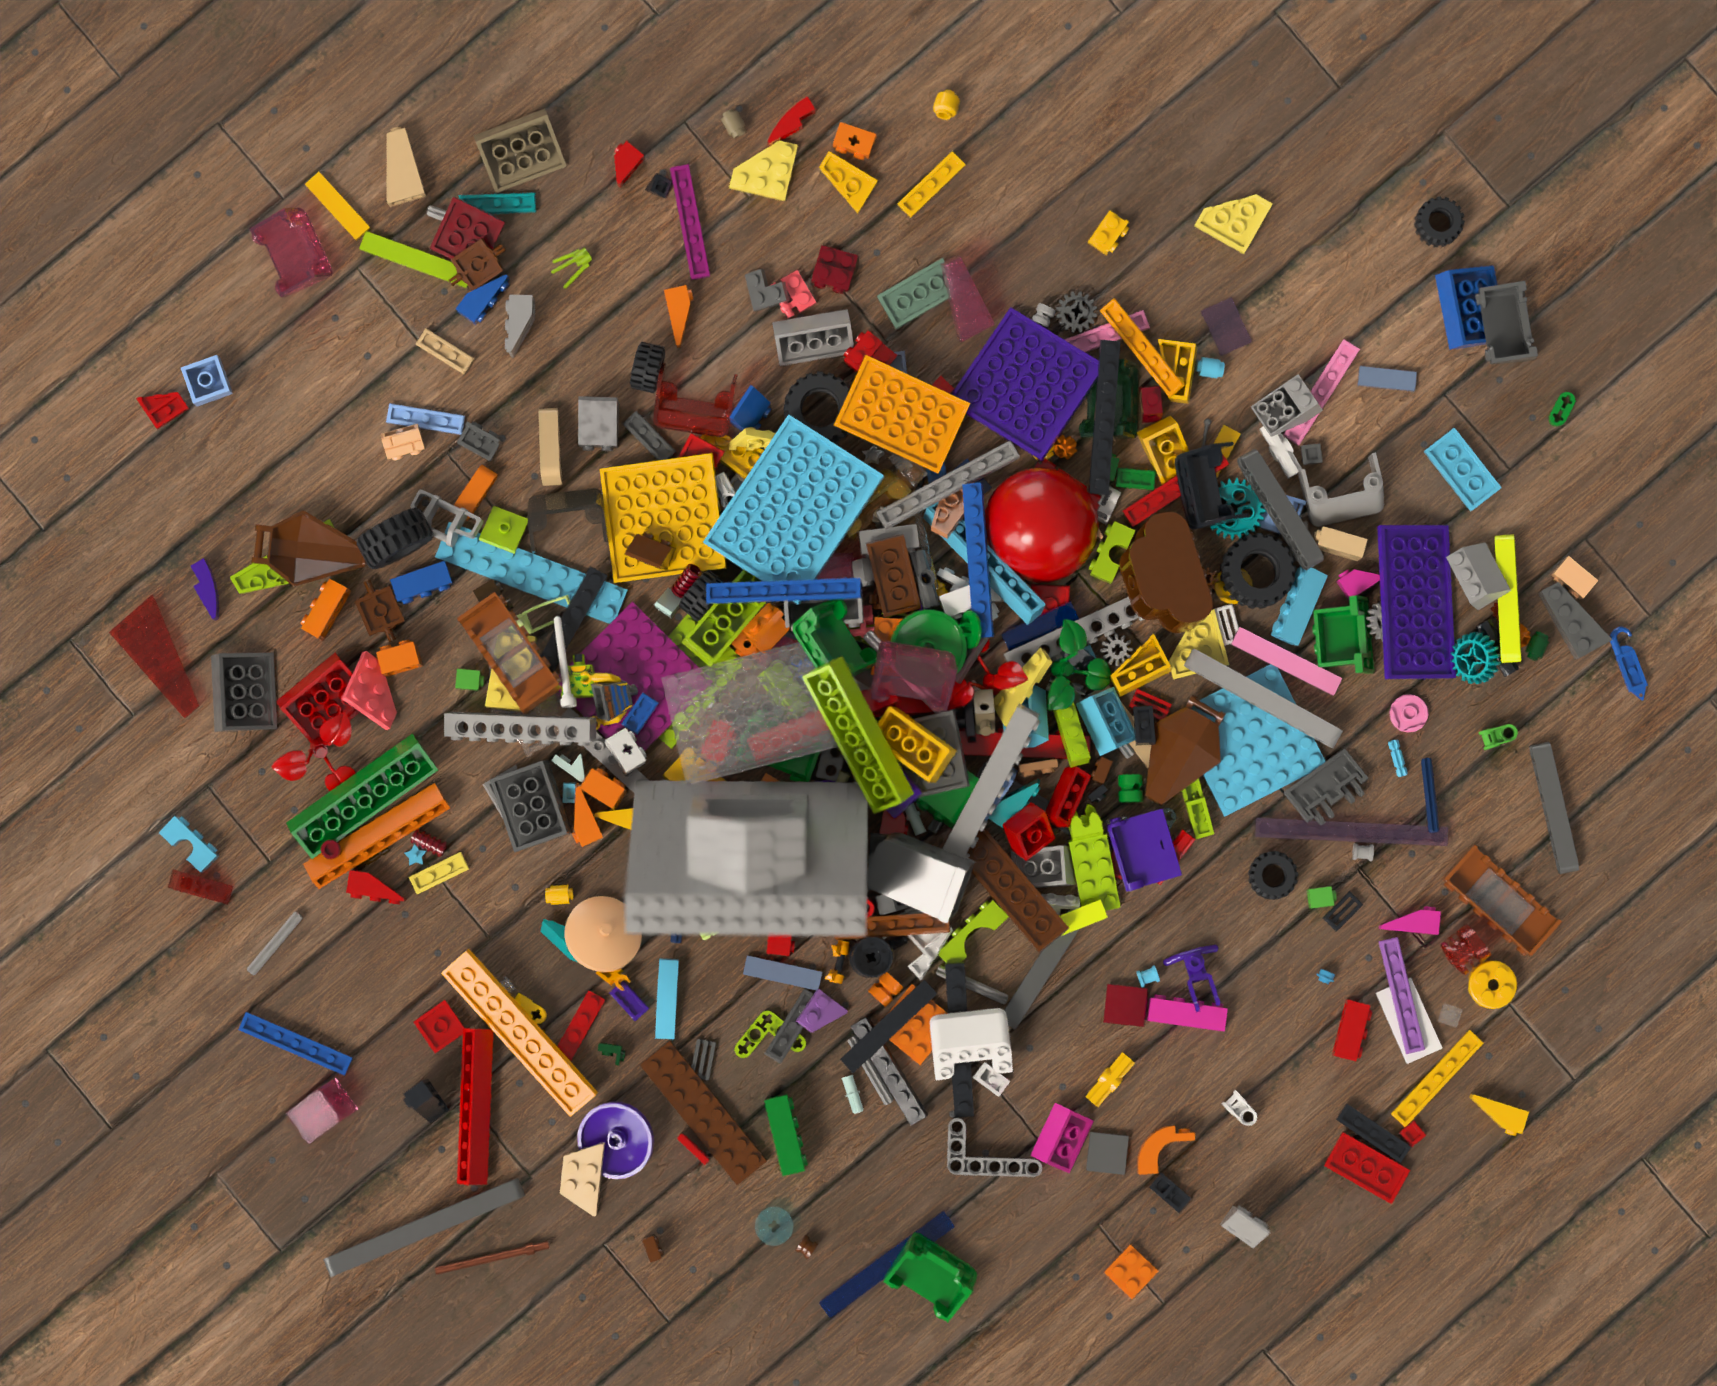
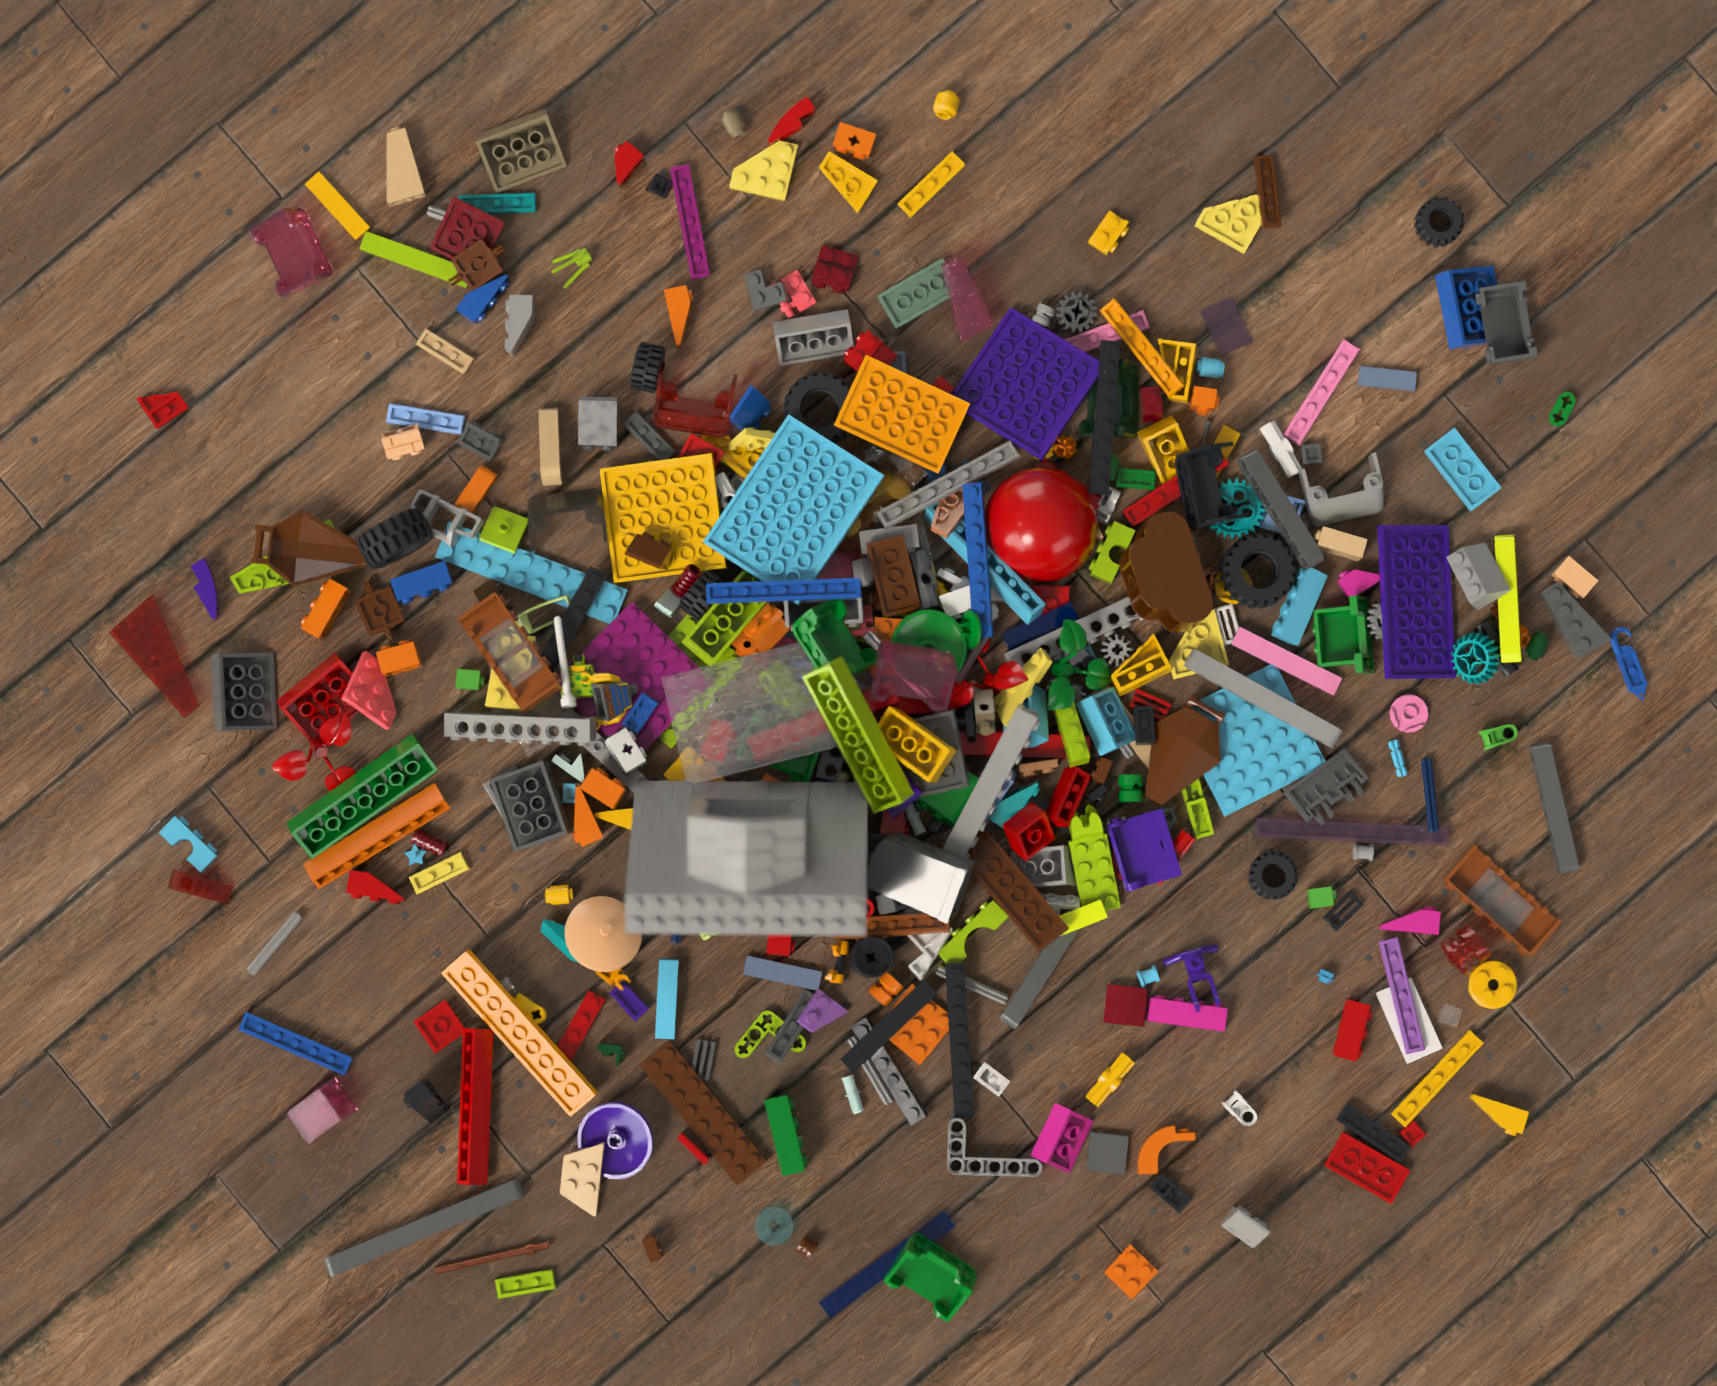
light blue brick [181,355,233,406] -> none
dark red tile [321,840,341,859] -> none
white windscreen [930,1008,1013,1080] -> none
light grey slope [1251,374,1323,437] -> none
none -> lime tile [495,1269,556,1299]
none -> orange brick [1188,386,1220,416]
none -> reddish brown tile [1254,155,1282,228]

